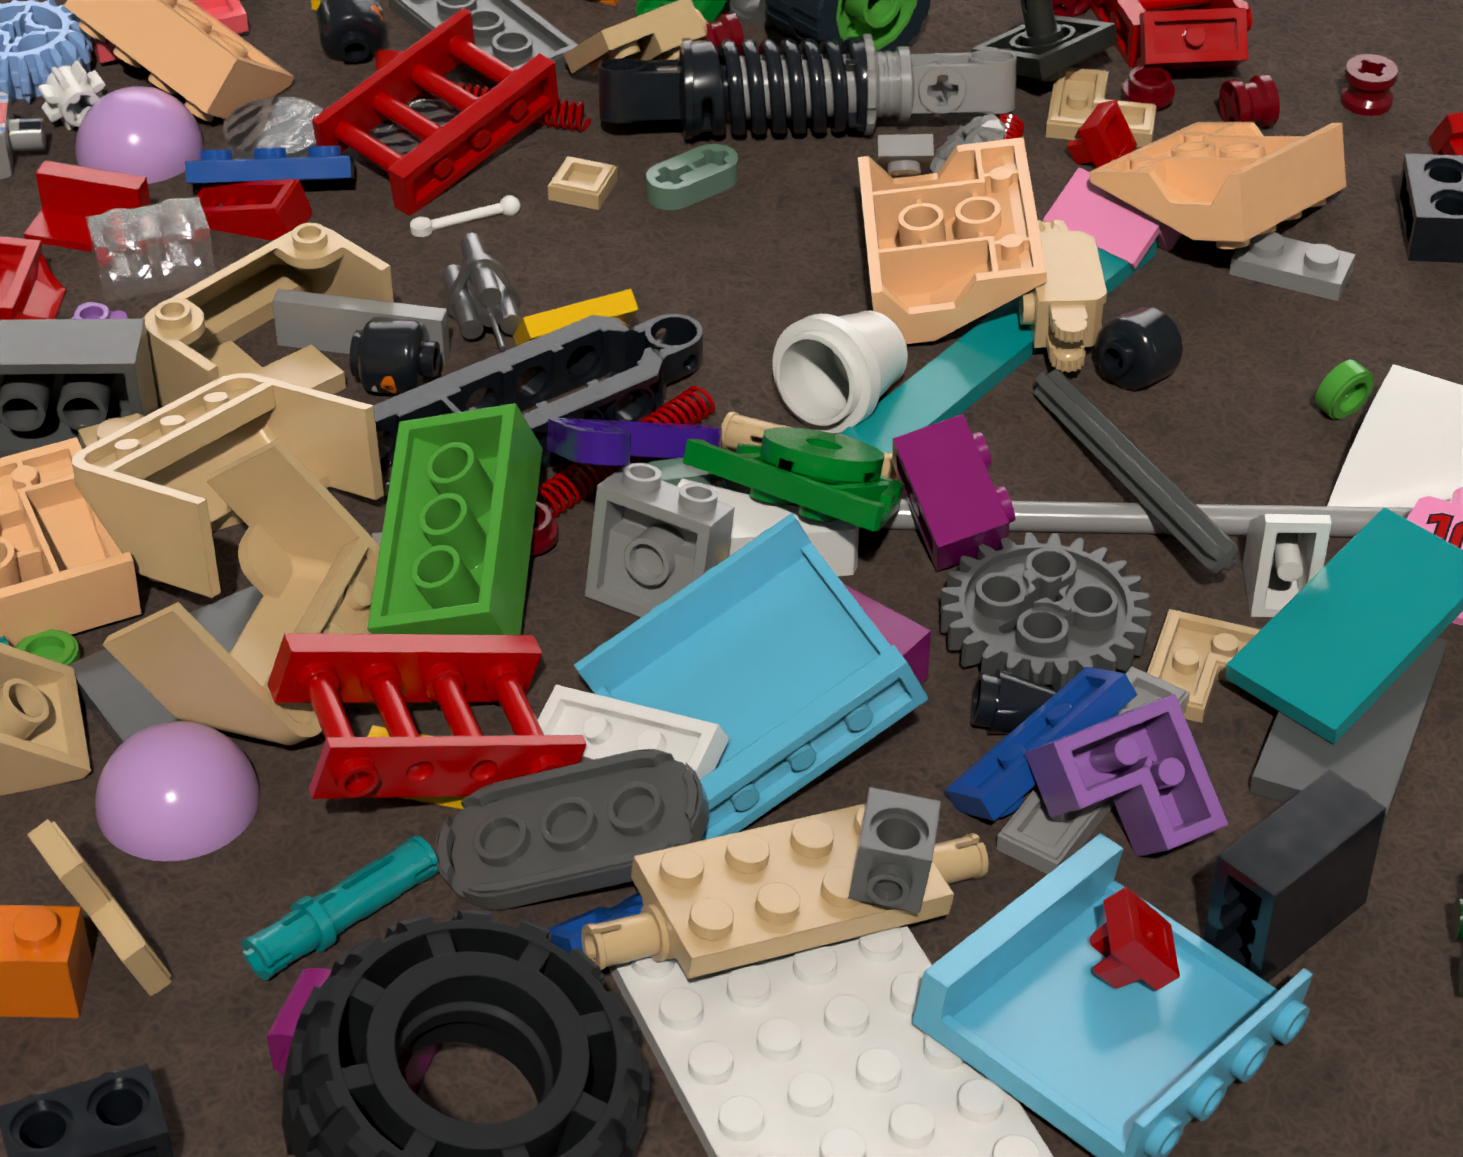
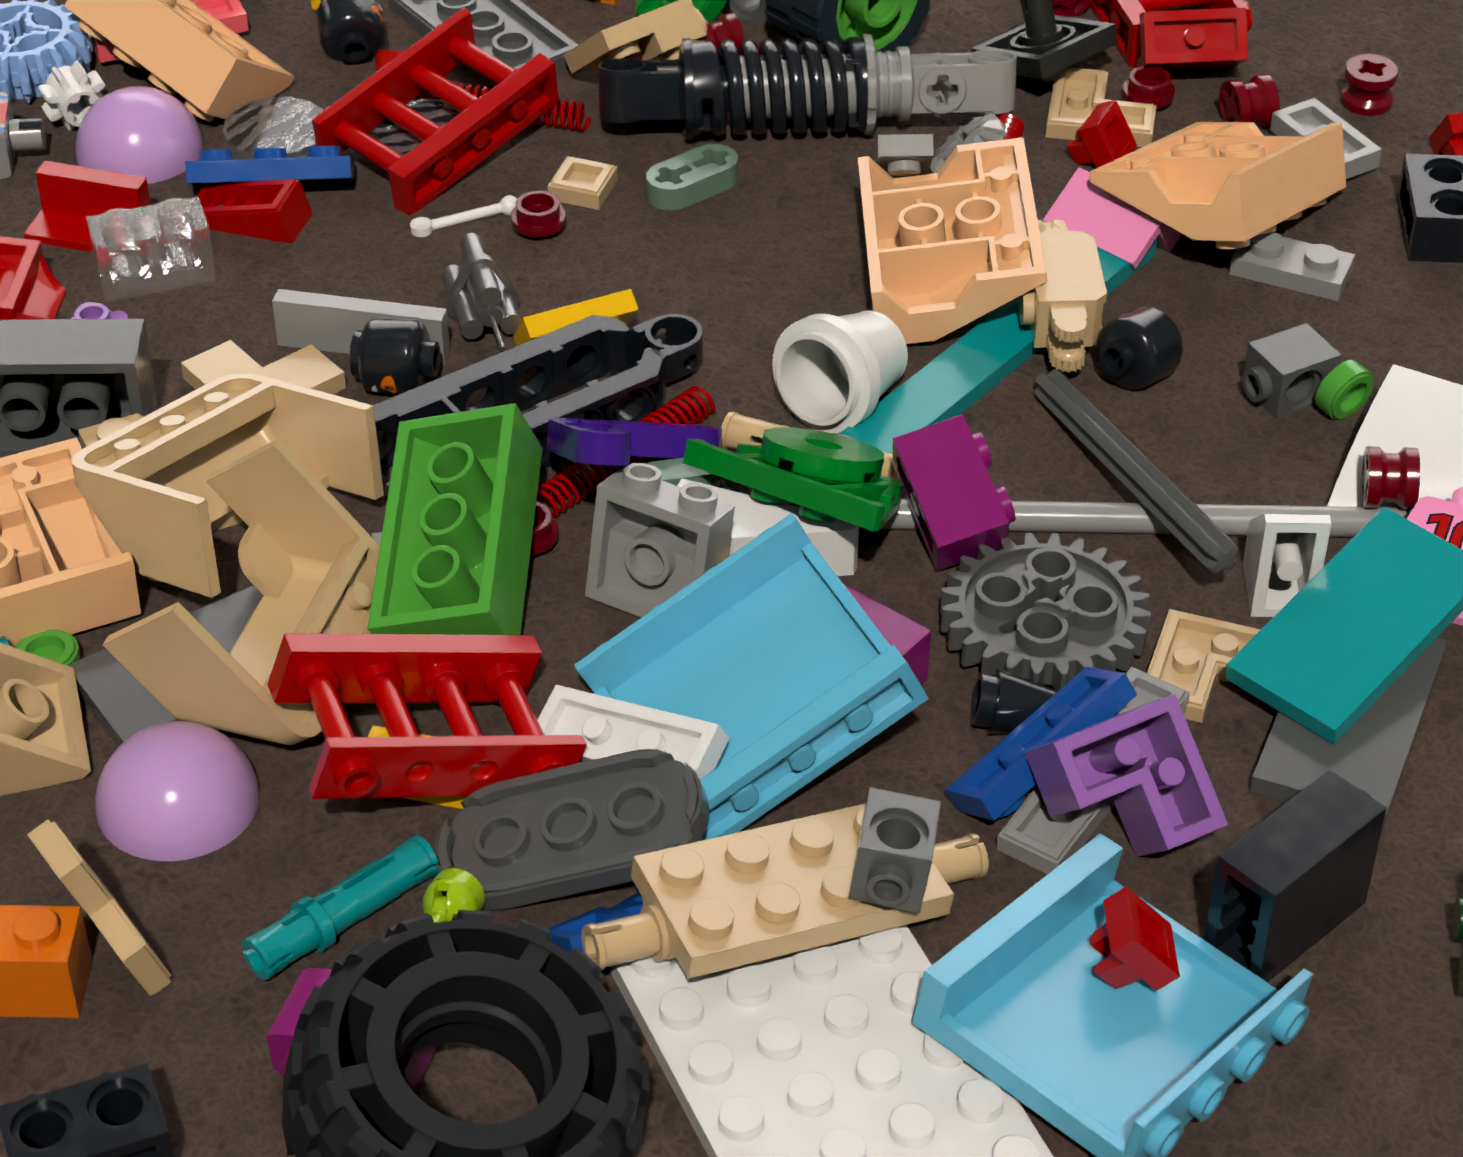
tan windscreen [142,223,394,406] -> none
none -> lime hinge [422,868,485,923]
none -> dark red plate [511,190,566,238]
none -> dark grey brick [1242,323,1342,420]
none -> light grey plate [1270,98,1382,179]
none -> dark red wheel [1361,446,1420,509]

